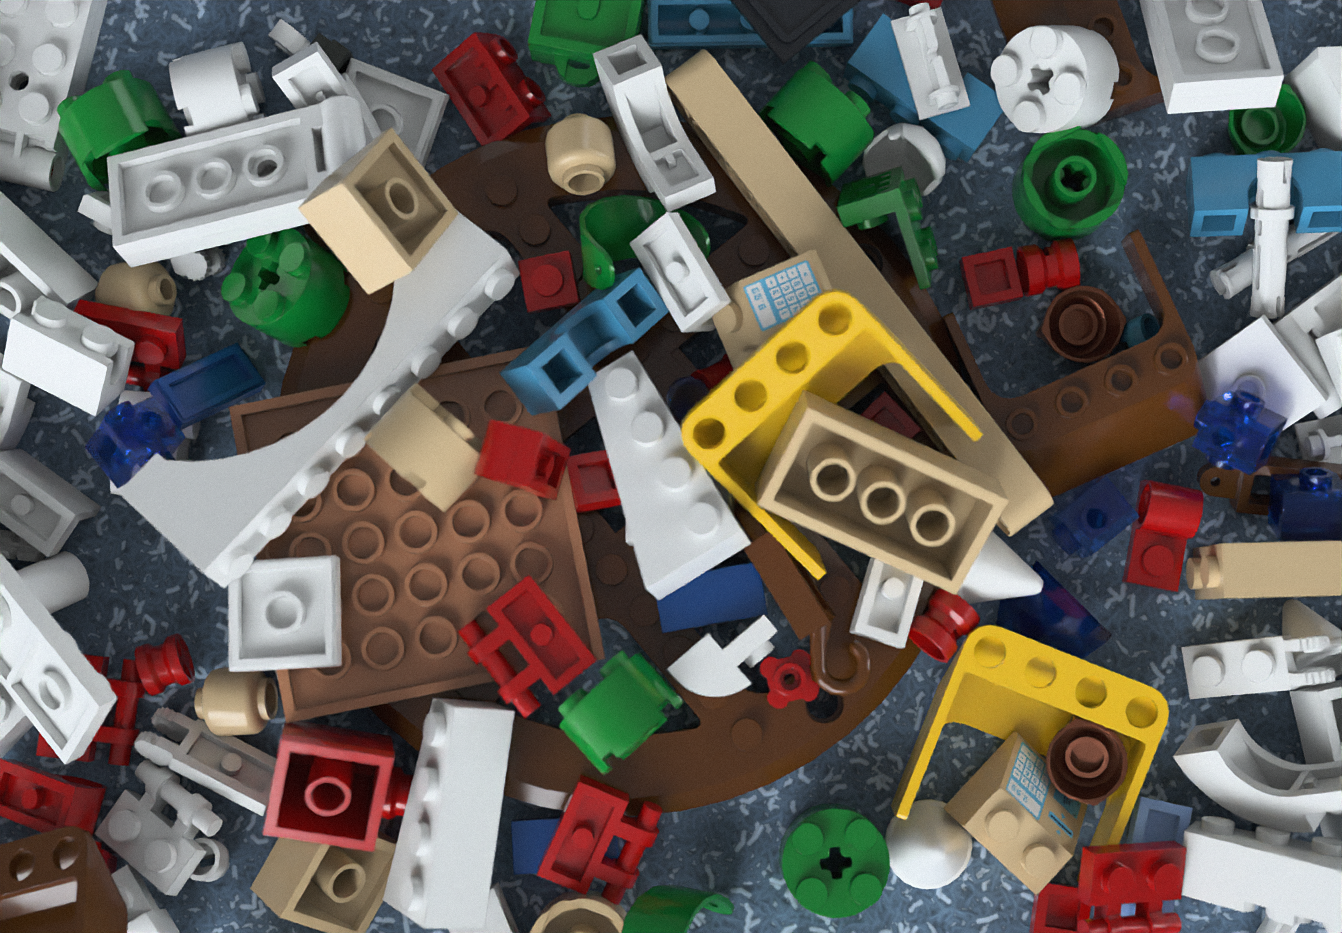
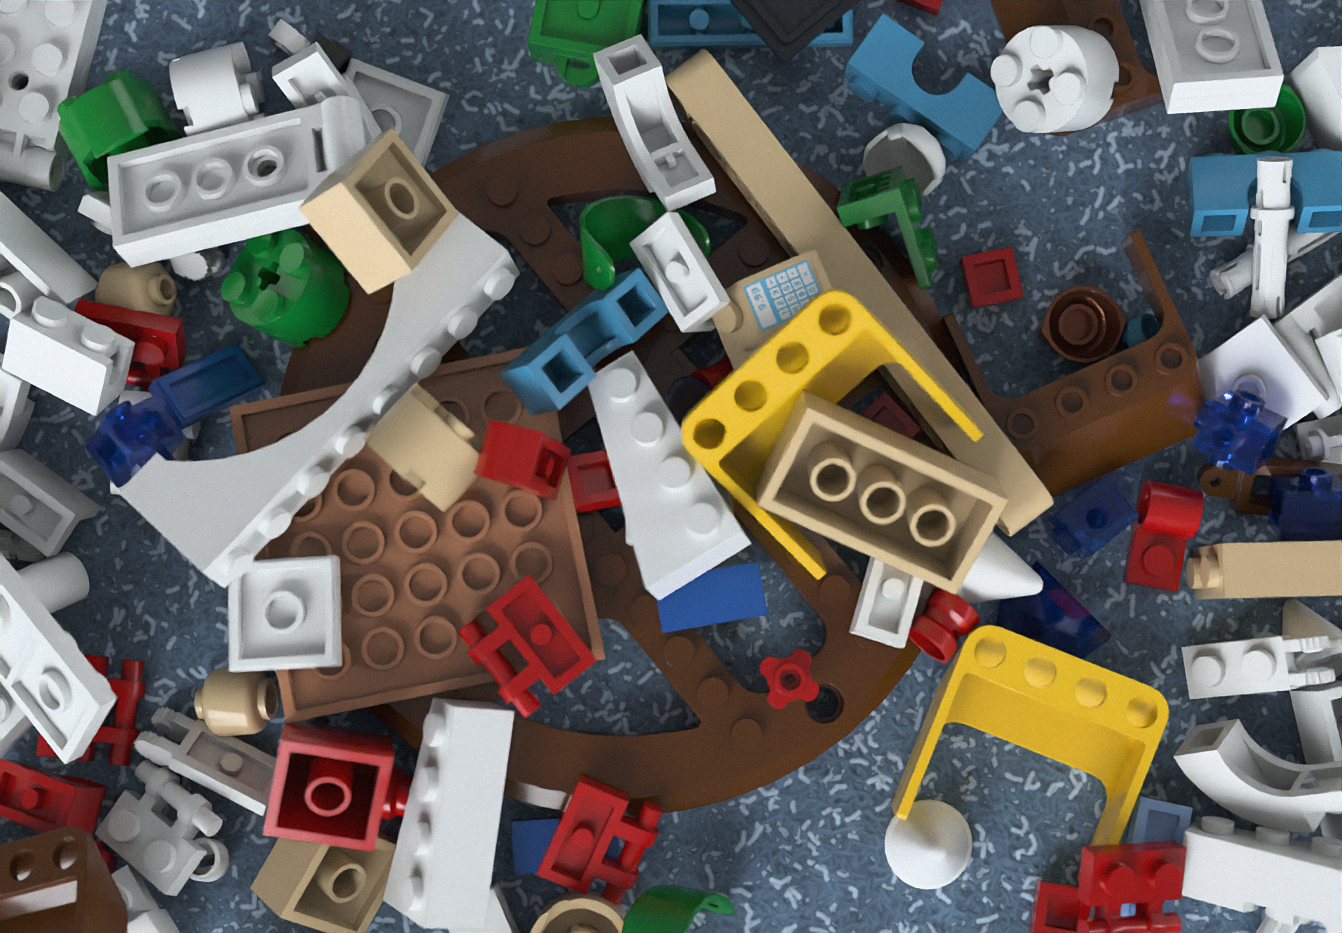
red wheel [135,633,195,696] -> none
red bracket [431,32,551,146] -> none
red plate [518,250,581,315] -> none
tan head [545,113,616,195] -> none
green brick [558,650,684,776] -> none
white brick [666,615,778,697] -> none
reddish brown piece [734,502,871,696] -> none
green brick [757,61,875,187] -> none
green brick [779,803,890,918] -> none
white hinge [890,3,970,120] -> none
tan slope [943,731,1088,896] -> none
green brick [1012,126,1128,241] -> none
red wheel [1016,238,1080,297] -> none
copper hat [1046,715,1128,806] -> none

